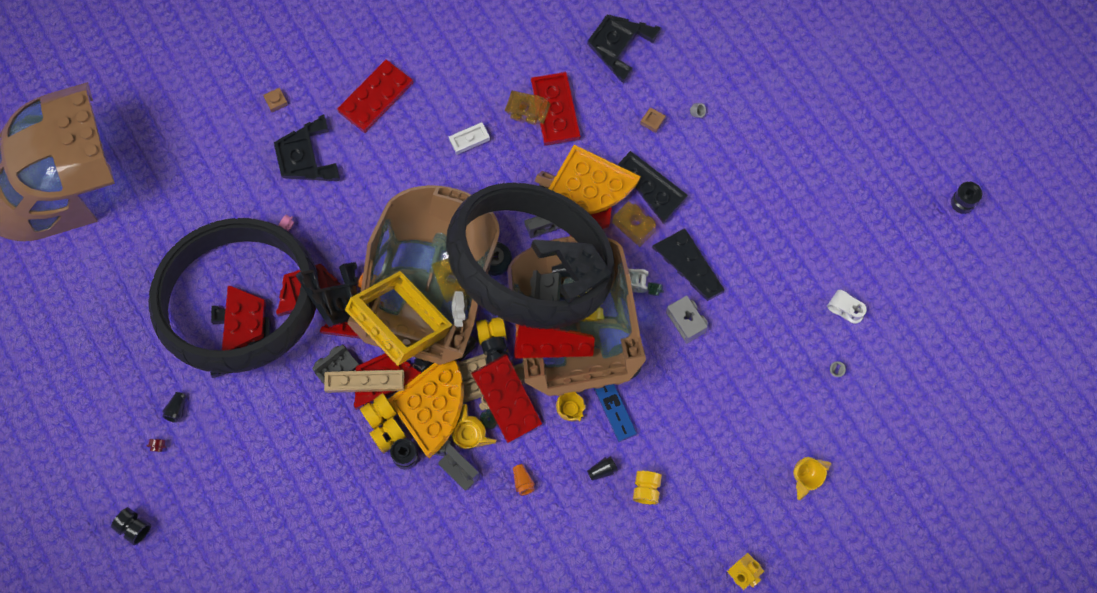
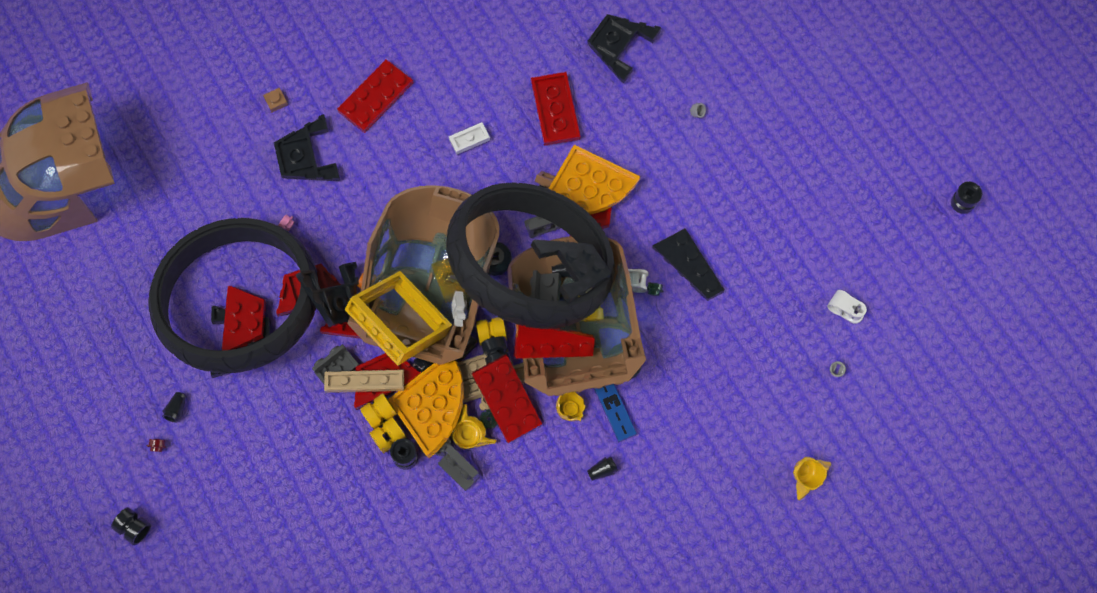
clear yellow brick [505,90,550,125] -> none
orange cone [512,464,535,496] -> none
clear yellow brick [612,201,656,247] -> none
black wing [618,151,688,224] -> none
yellow wheel [633,471,662,505] -> none
medium nougat plate [640,107,666,133] -> none
light grey brick [666,296,708,344] -> none
yellow brick [727,553,765,590] -> none

